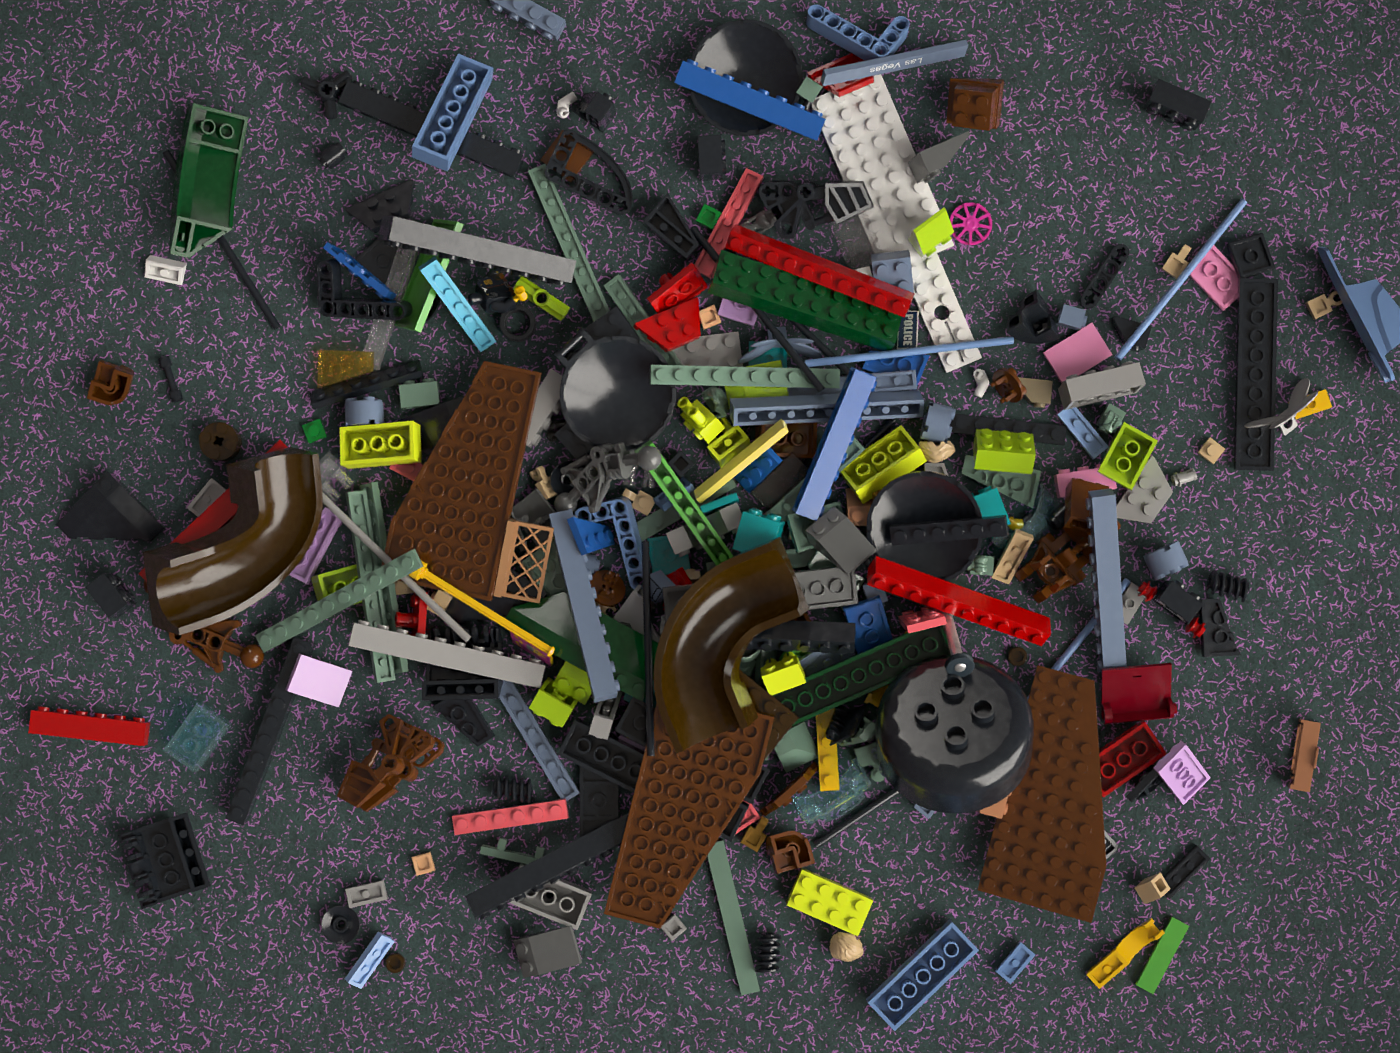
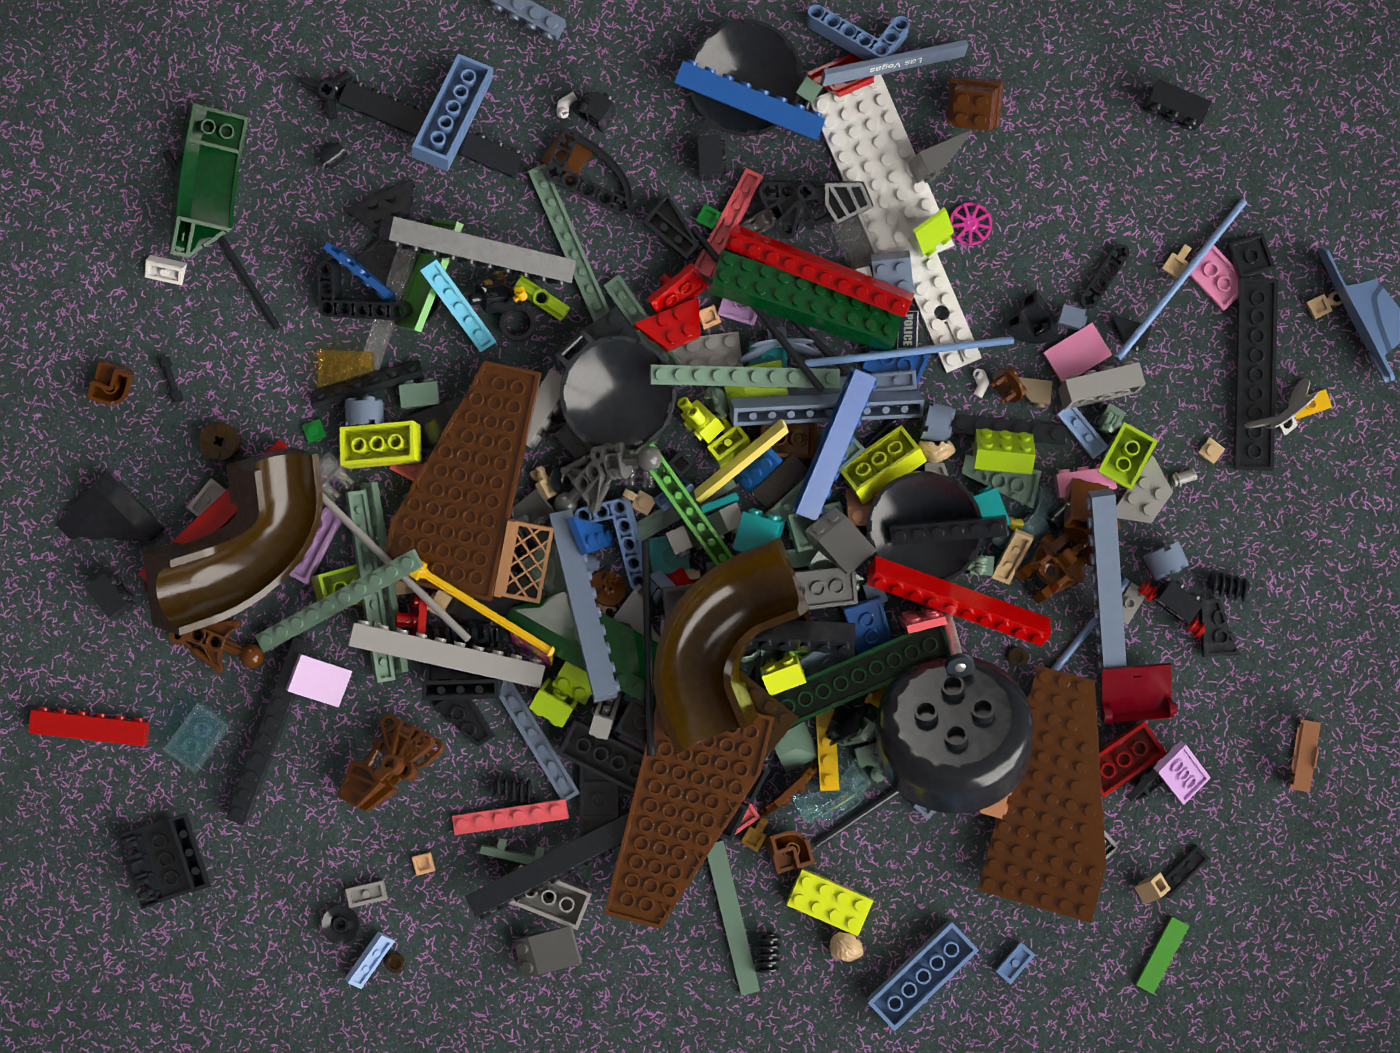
light grey tile [661,913,687,941] -> none
yellow piece [1086,918,1165,989] -> none

